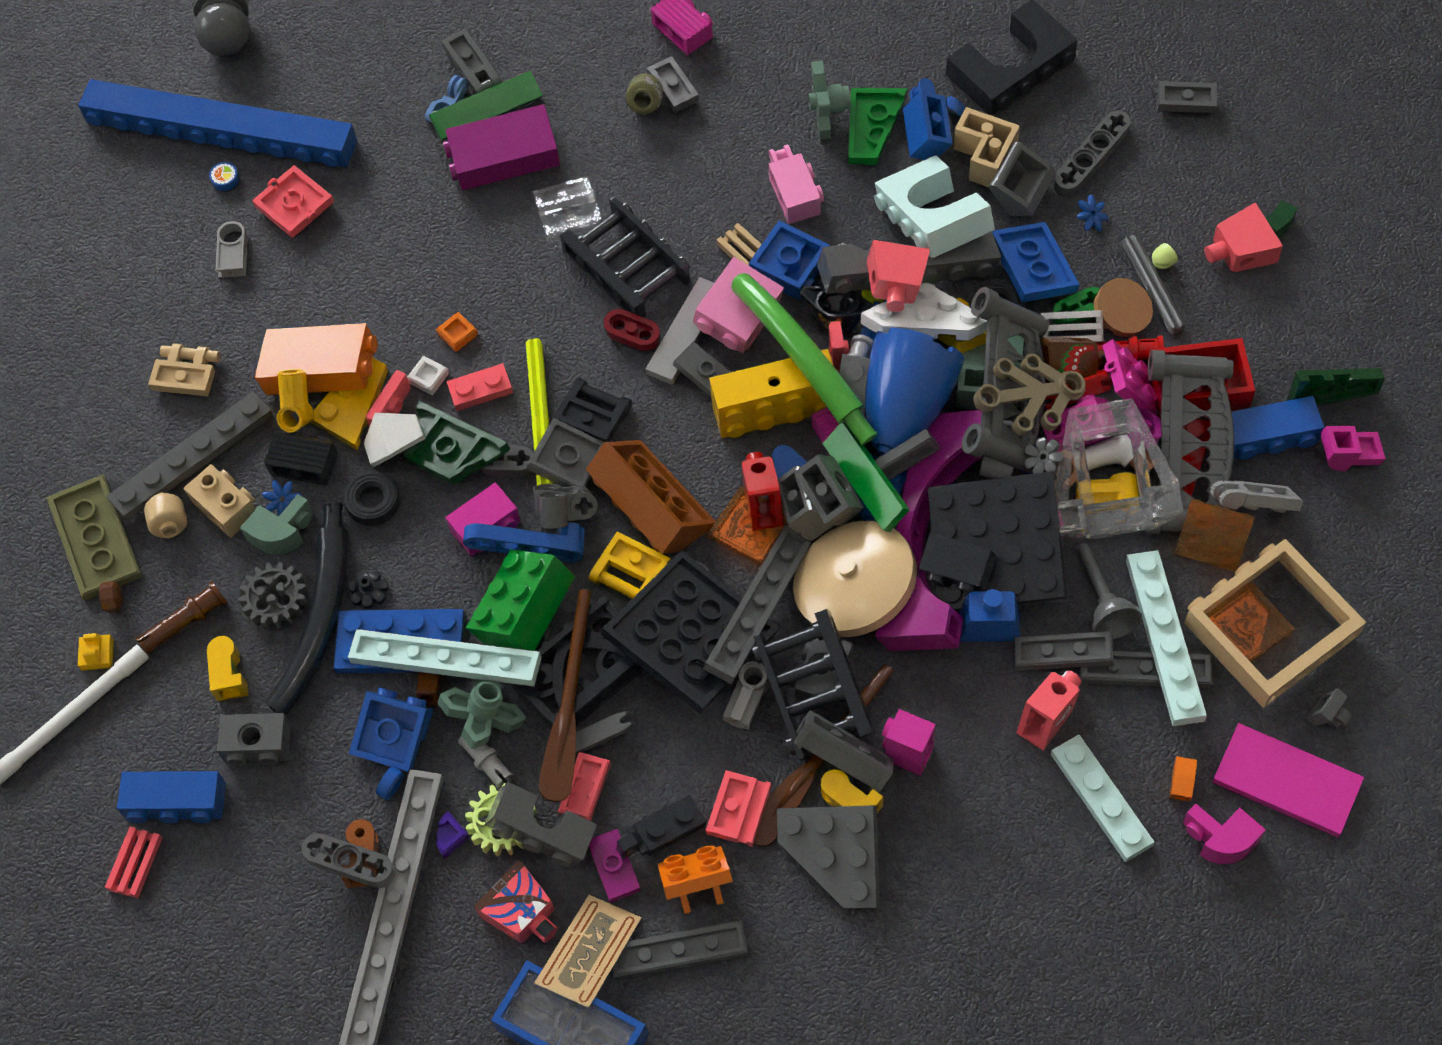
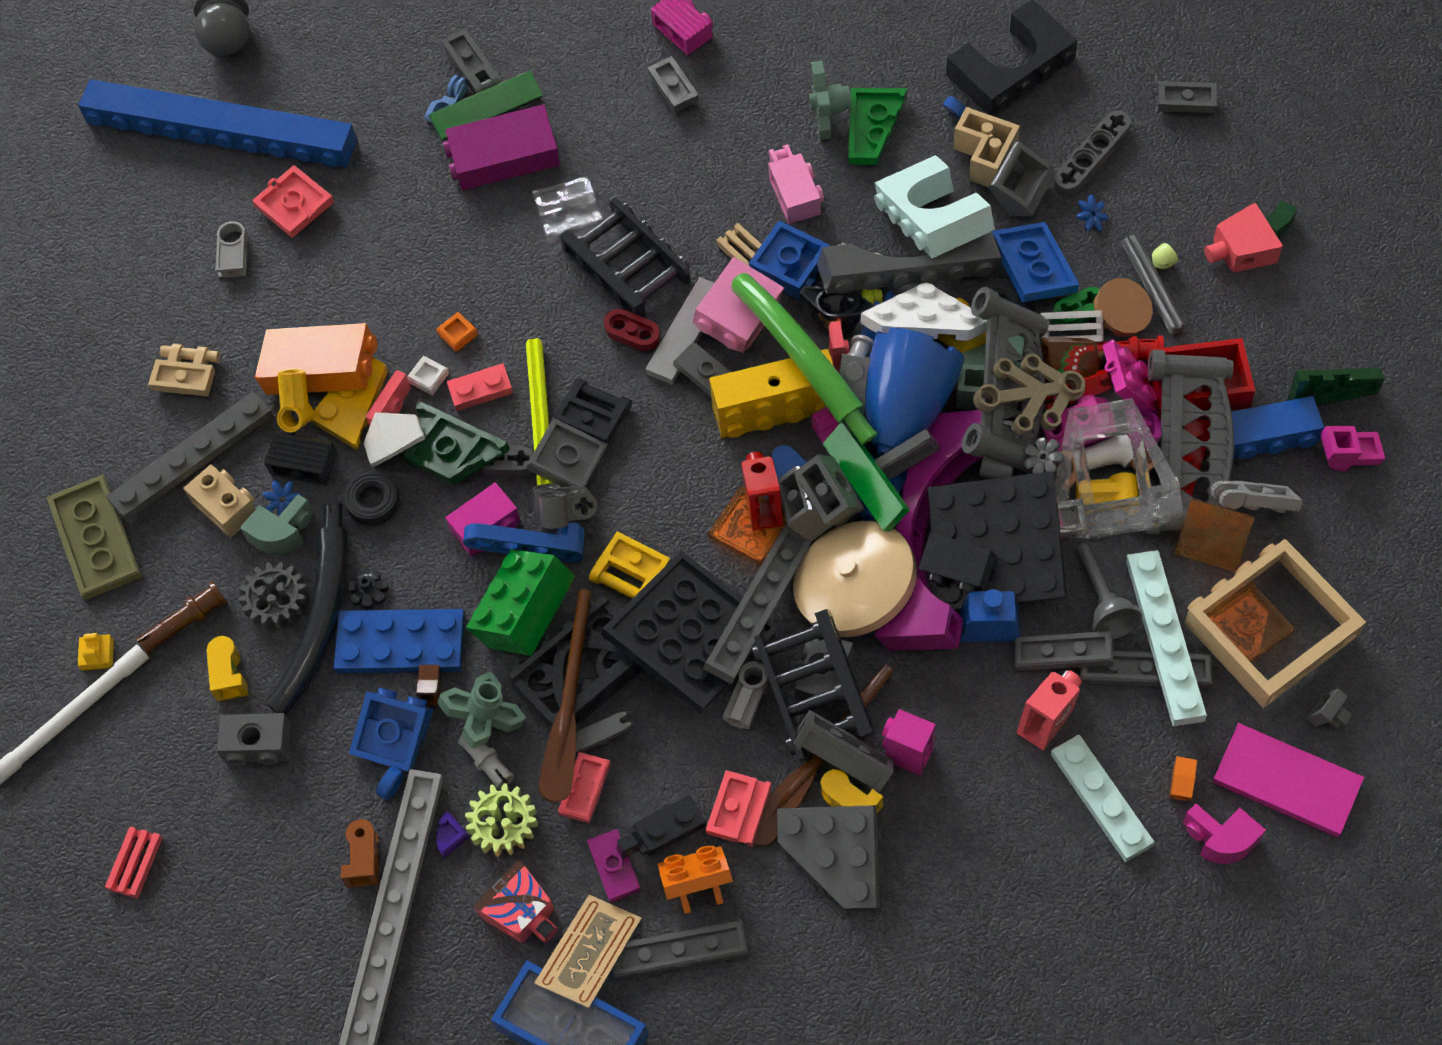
reddish brown tile [99,581,123,613] -> none
blue brick [117,771,226,824] -> none
tan head [144,493,187,538] -> none
tile [209,162,240,191] -> none
dark grey beam [302,833,395,888] -> none
light aqua plate [348,629,542,686] -> none
dark grey arch [484,782,597,867] -> none
dark orange slope [585,440,717,554] -> none
olive head [625,73,664,115] -> none
coral torso [867,240,930,312] -> none
blue brick [903,78,953,160] -> none

